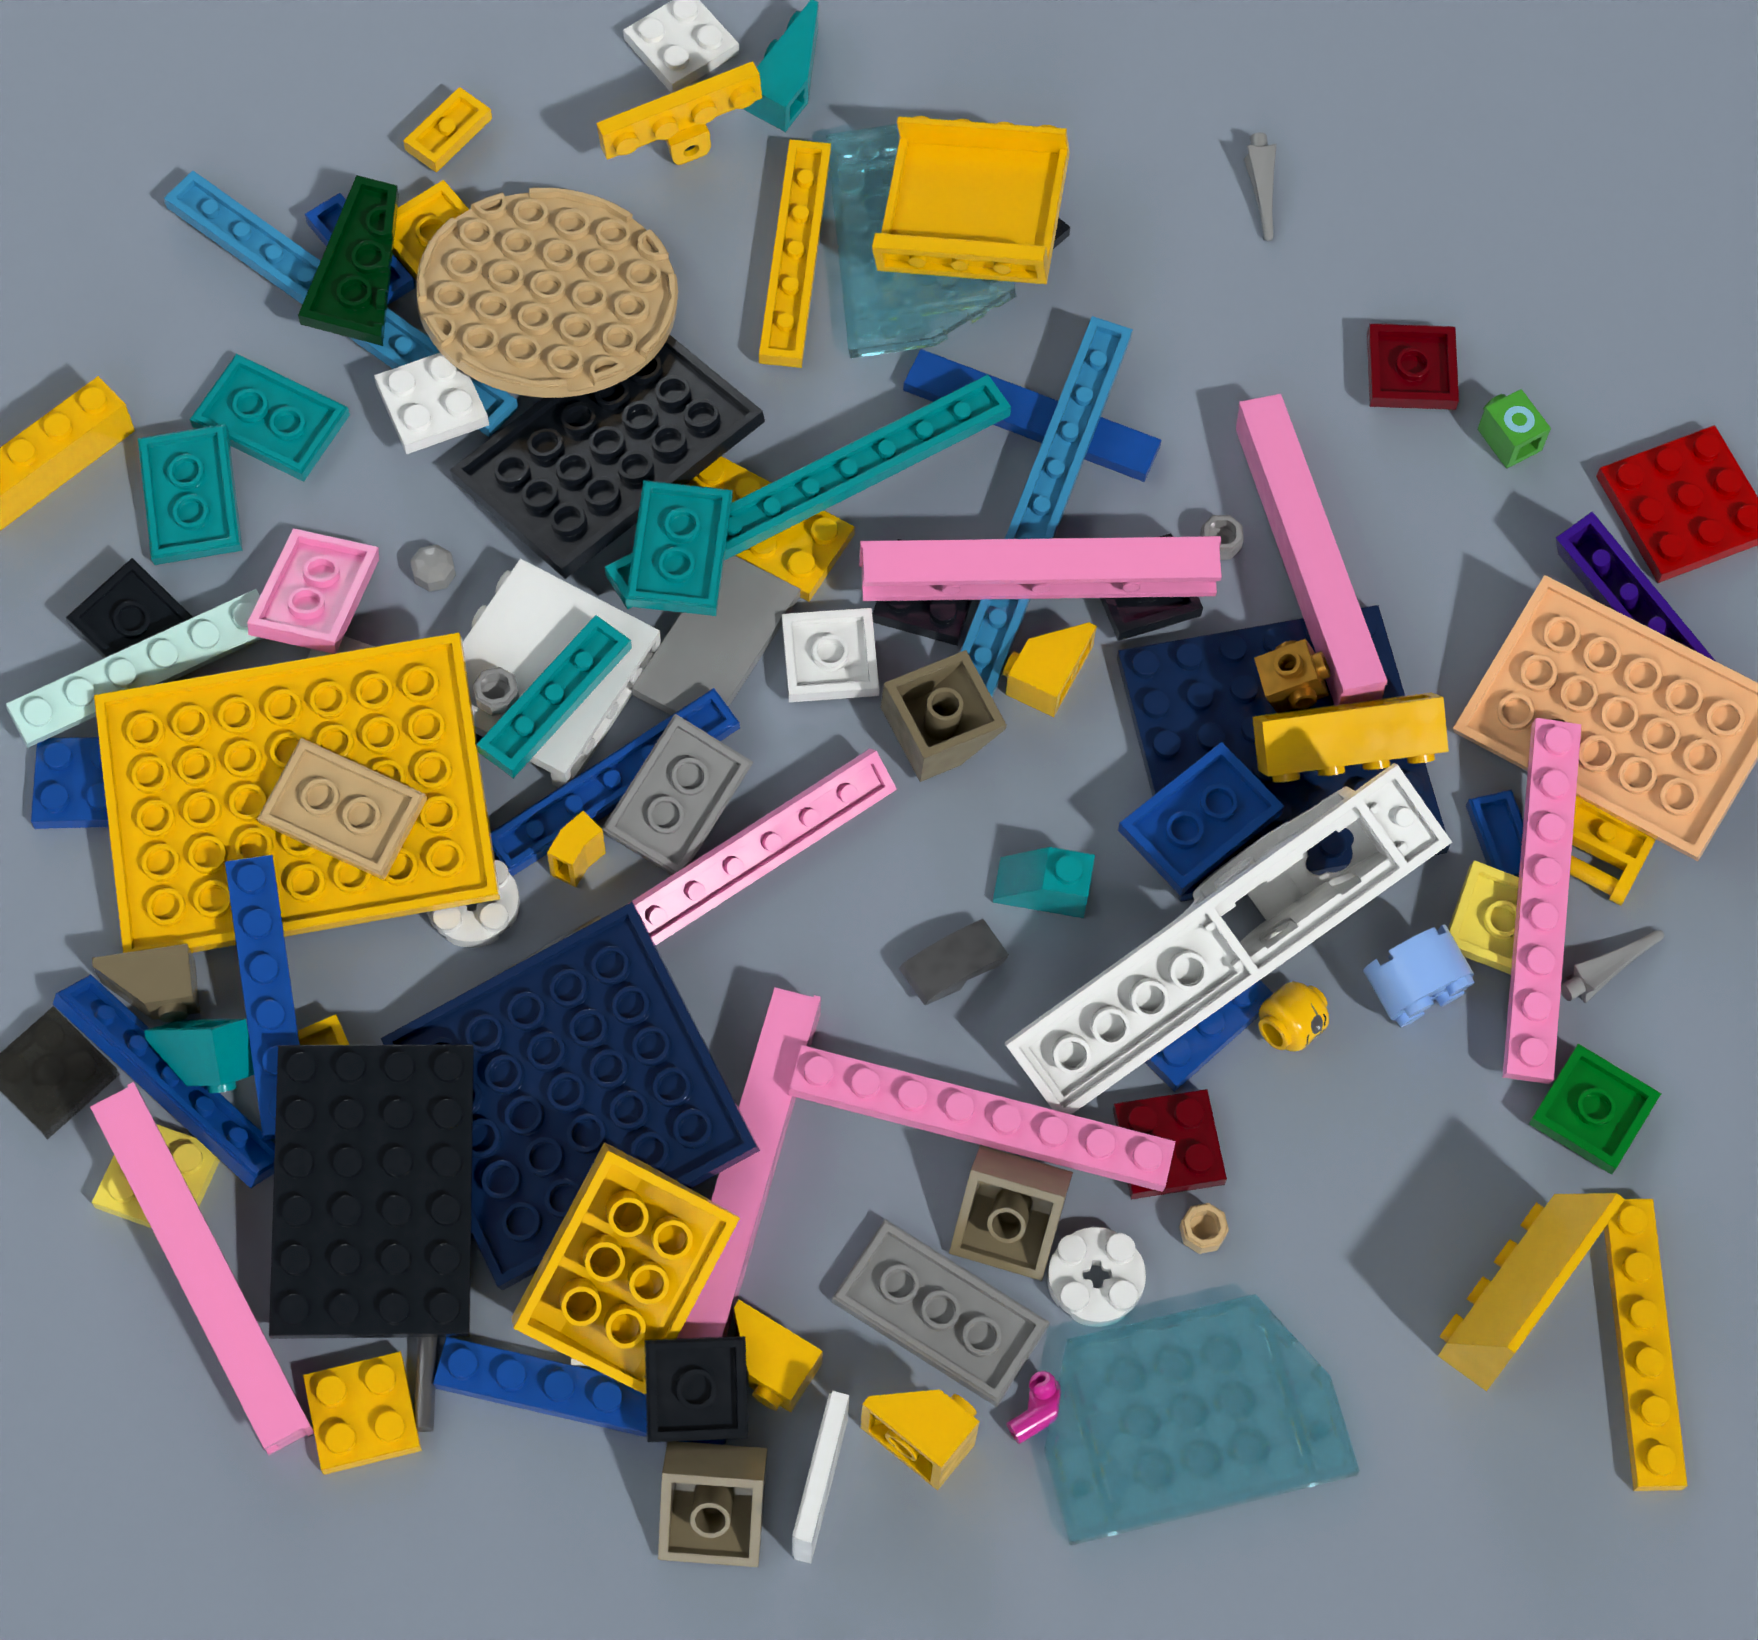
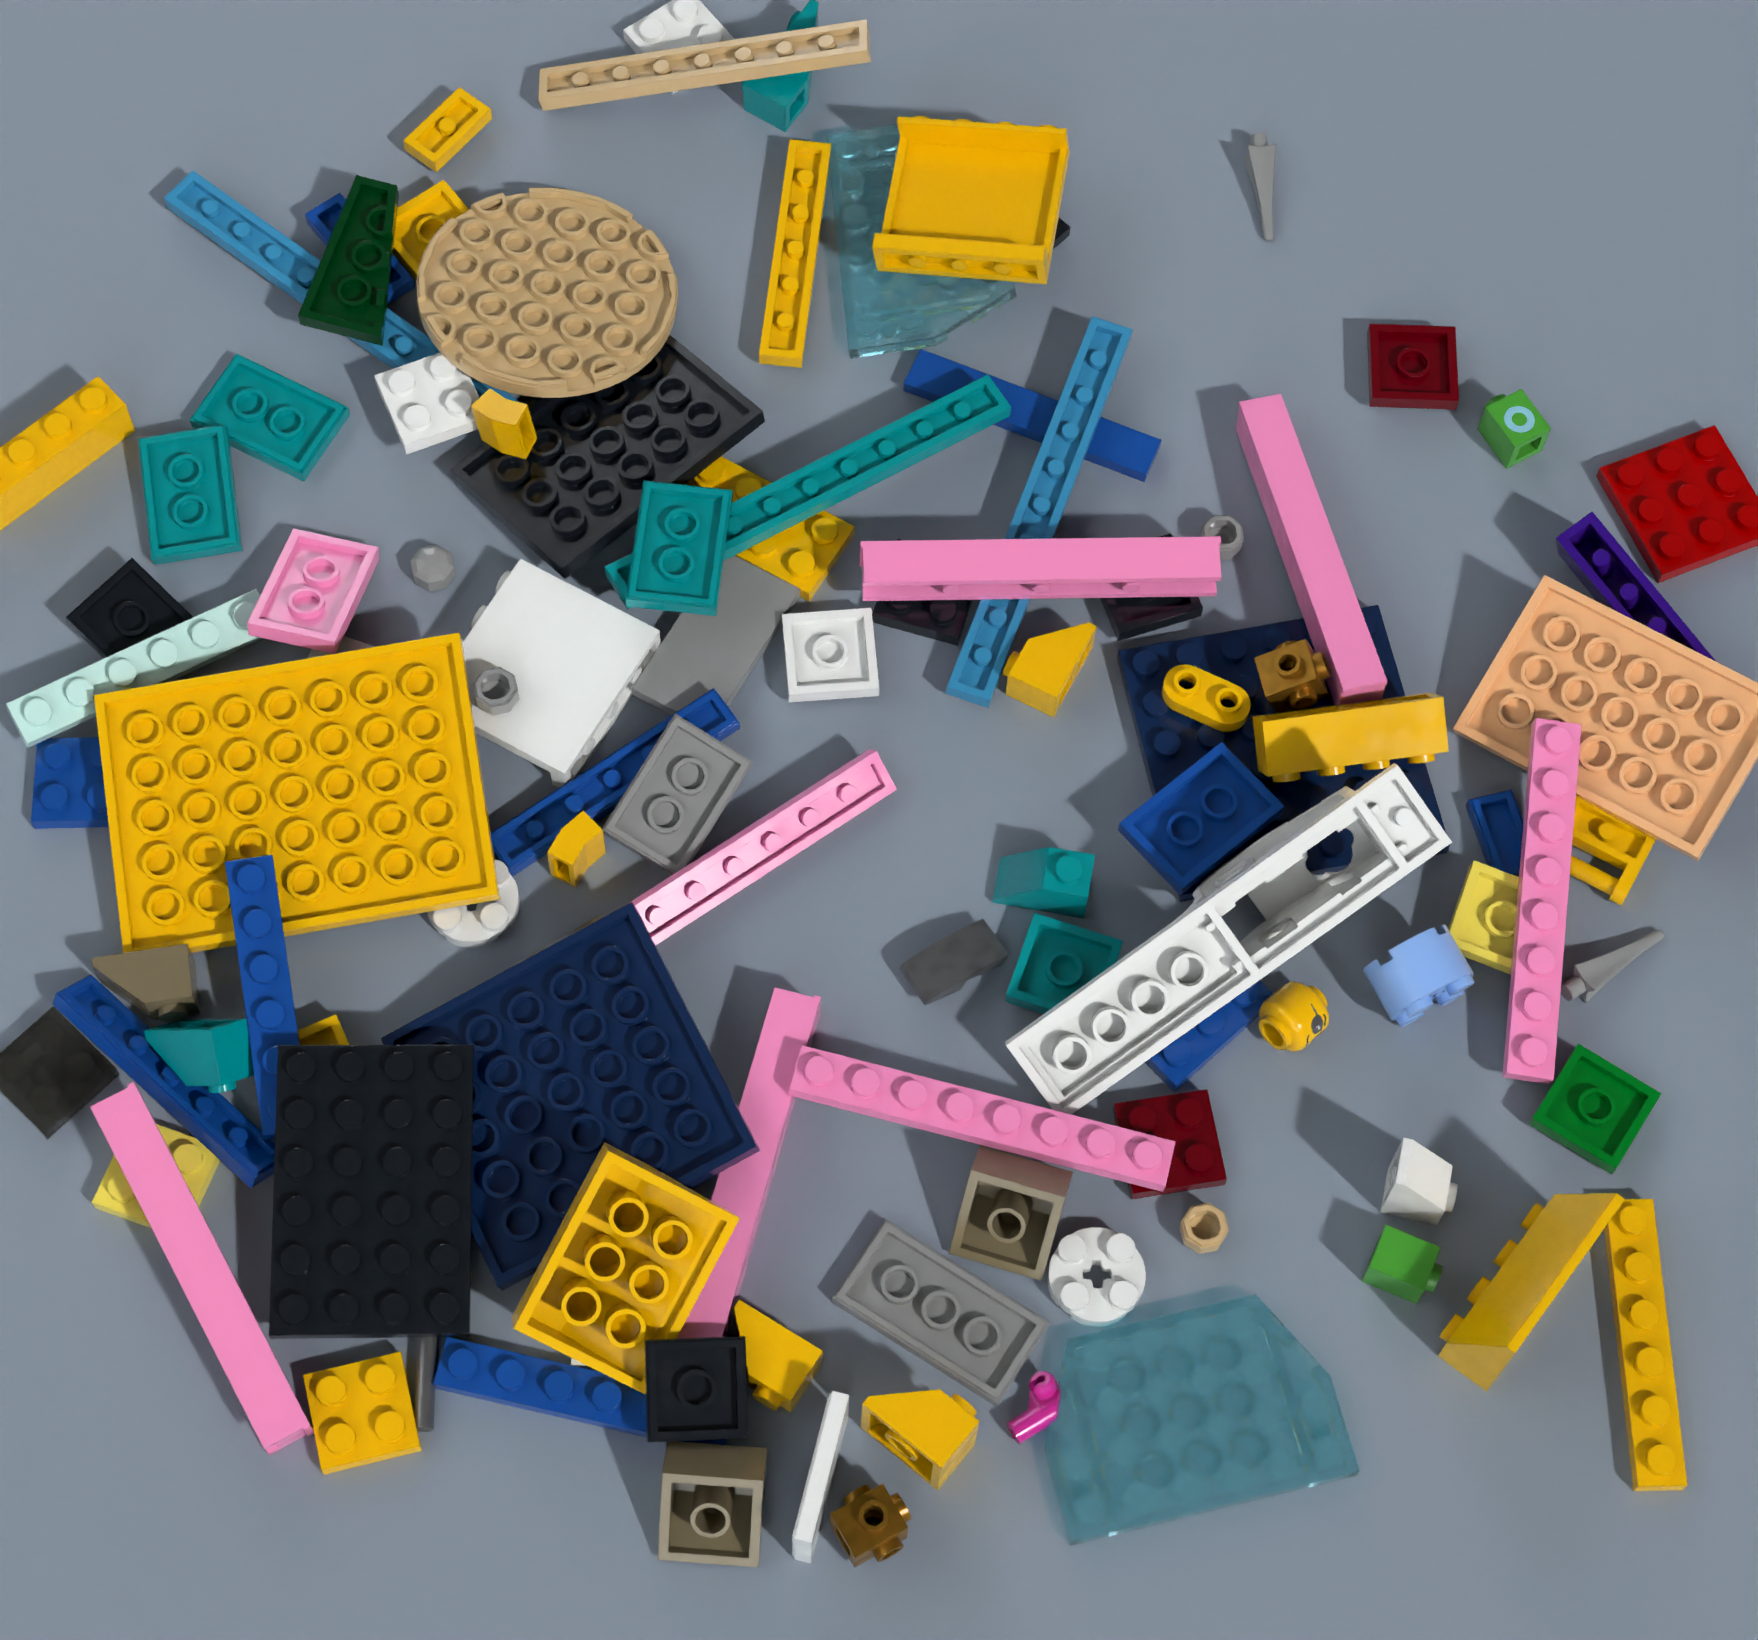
tan tile [257,738,427,880] -> none
teal plate [476,615,632,779] -> none
yellow plate [596,61,762,165] -> none
dark tan slope [880,650,1007,782] -> none
none -> yellow piece [471,388,537,459]
none -> tan plate [538,19,871,111]
none -> pearl gold brick [830,1484,911,1568]
none -> teal plate [1005,913,1123,1014]
none -> yellow plate [1162,664,1251,732]
none -> bright green brick [1362,1225,1443,1304]
none -> white slope [1380,1137,1458,1225]

